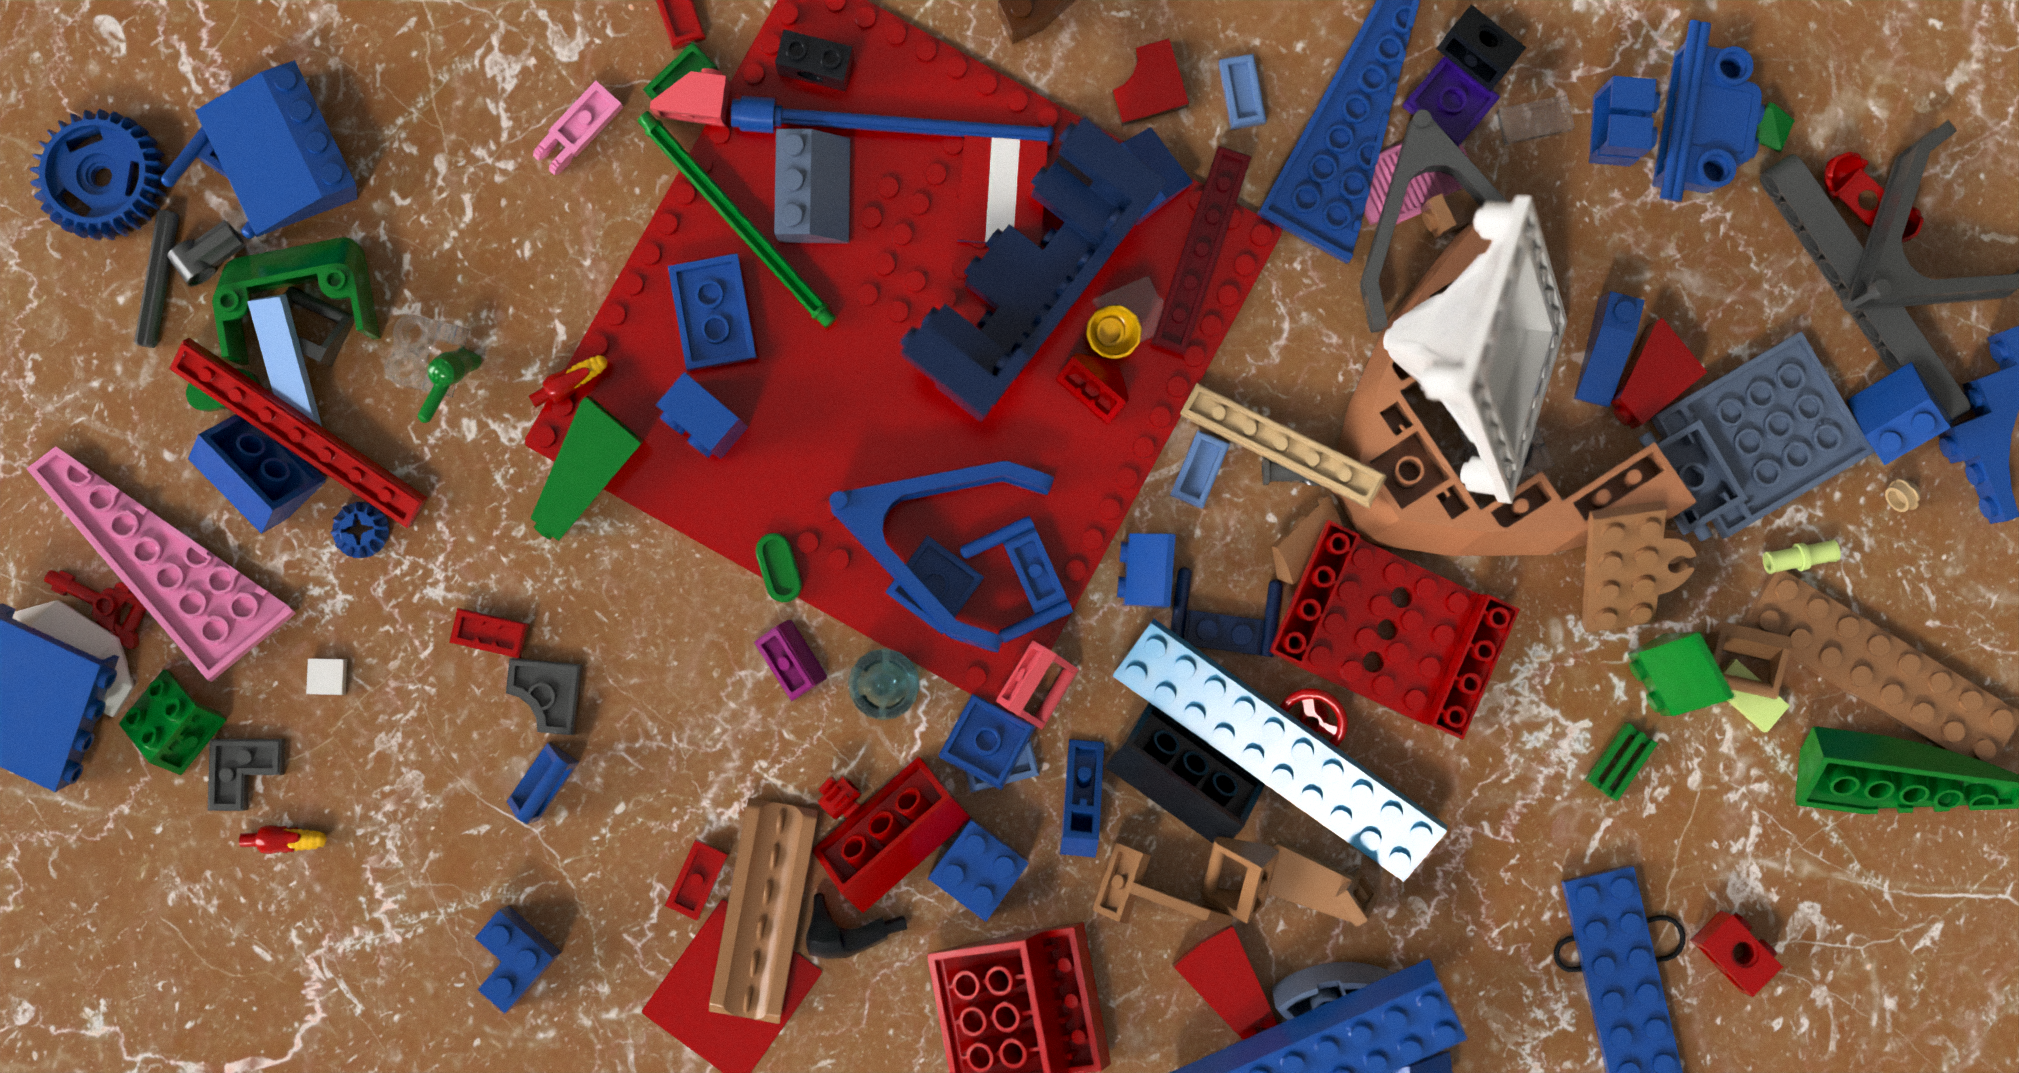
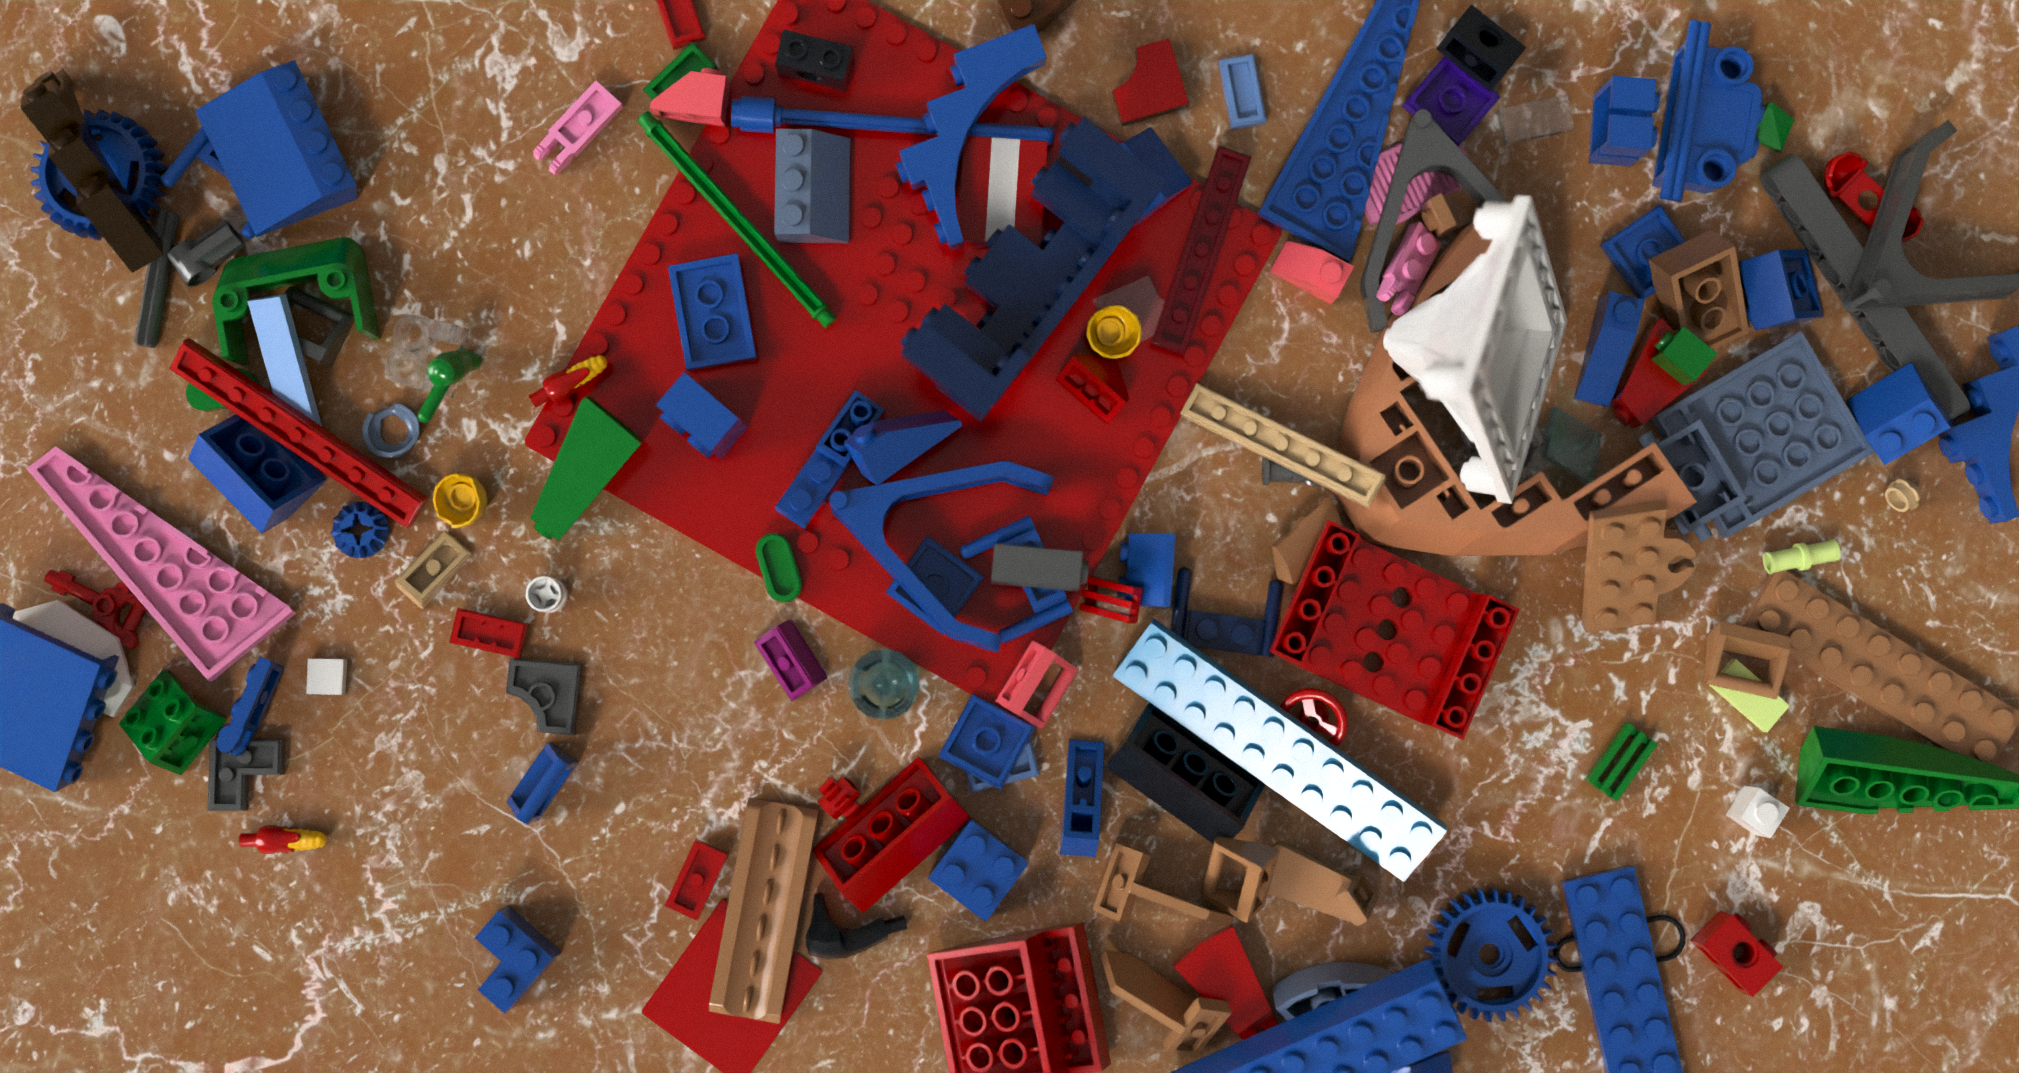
medium blue tile [1170,430,1230,509] -> none
green slope [1627,632,1735,716] -> none
none -> dark brown arch [20,69,164,273]
none -> blue hinge [215,656,284,757]
none -> sand blue piece [362,403,420,458]
none -> tan slope [395,530,472,609]
none -> yellow hair [432,472,488,528]
none -> white wheel [526,576,568,613]
none -> blue slope [775,390,885,529]
none -> blue slope [844,410,963,485]
none -> blue arch [895,24,1047,251]
none -> dark grey window [991,544,1089,592]
none -> red tile [1079,575,1143,624]
none -> medium nougat piece [1101,950,1231,1057]
none -> coral slope [1270,241,1354,305]
none -> bright pink hinge [1376,221,1442,316]
none -> blue gear [1423,887,1559,1022]
none -> clear light blue piece [1542,407,1601,485]
none -> blue tile [1600,204,1686,300]
none -> medium nougat slope [1649,230,1749,350]
none -> green brick [1651,326,1718,386]
none -> white brick [1726,786,1790,838]
none -> blue slope [1738,249,1824,330]

